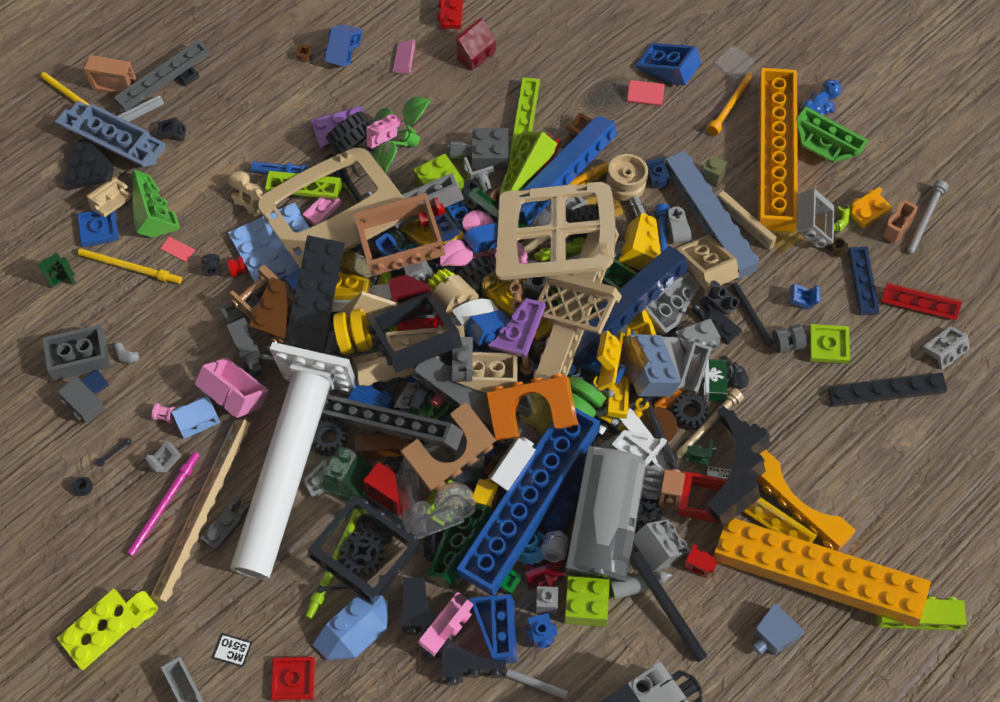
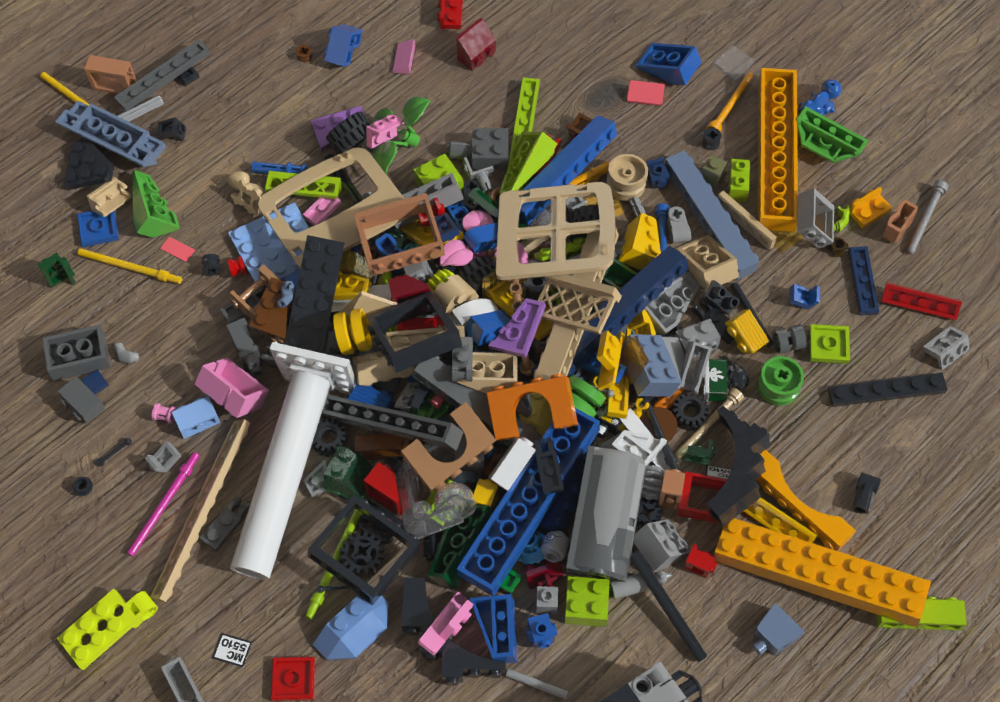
none -> sand blue arm [278,281,295,308]
none -> black hinge [534,437,564,495]
none -> black wheel [702,128,722,150]
none -> yellow brick [725,309,769,354]
none -> lime brick [728,159,750,203]
none -> bright green wheel [757,356,804,406]
none -> black piece [851,472,881,514]

